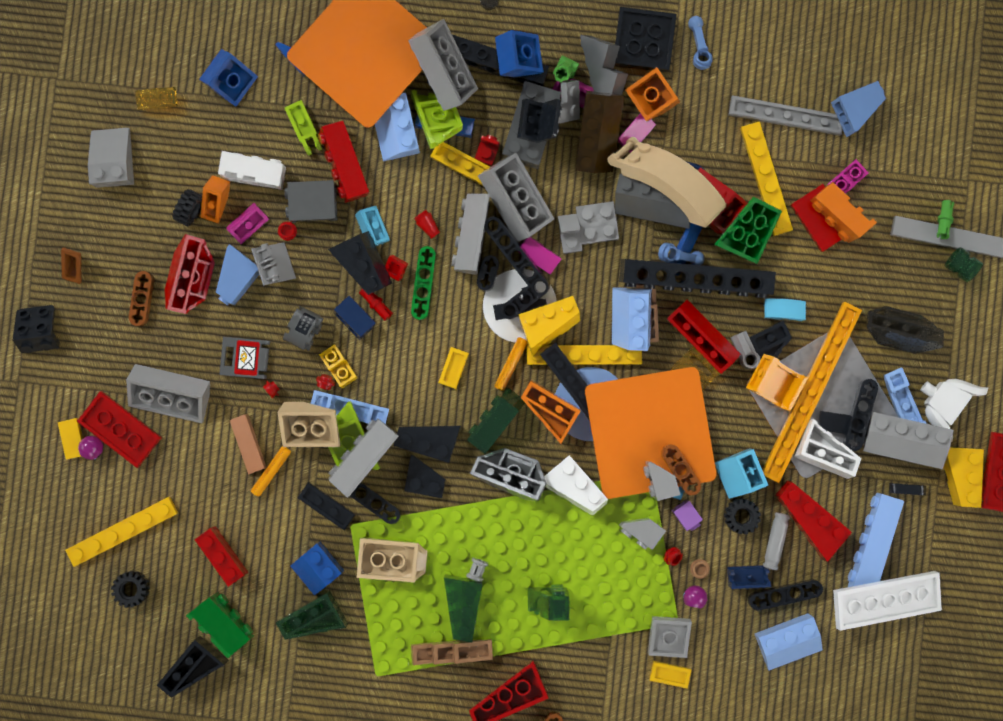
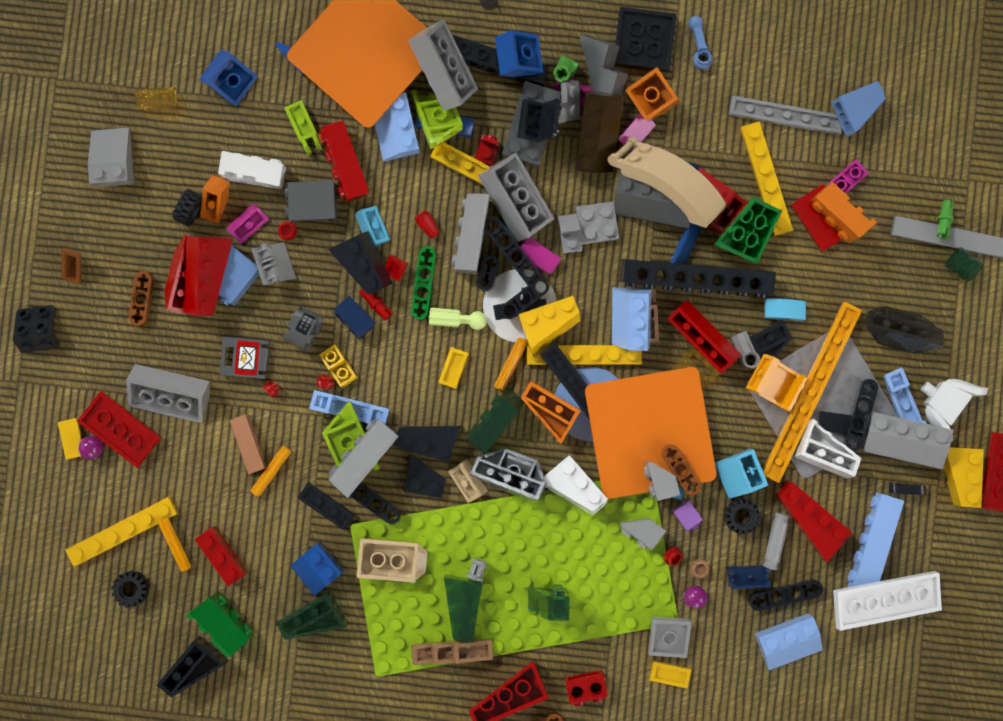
tan slope [278,402,340,447] -> none
medium blue piece [658,242,705,265] -> none
none -> light orange axle [158,518,191,572]
none -> red wedge [184,236,233,316]
none -> yellowish green piece [429,308,487,330]
none -> tan slope [448,459,488,504]
none -> red brick [564,670,608,706]

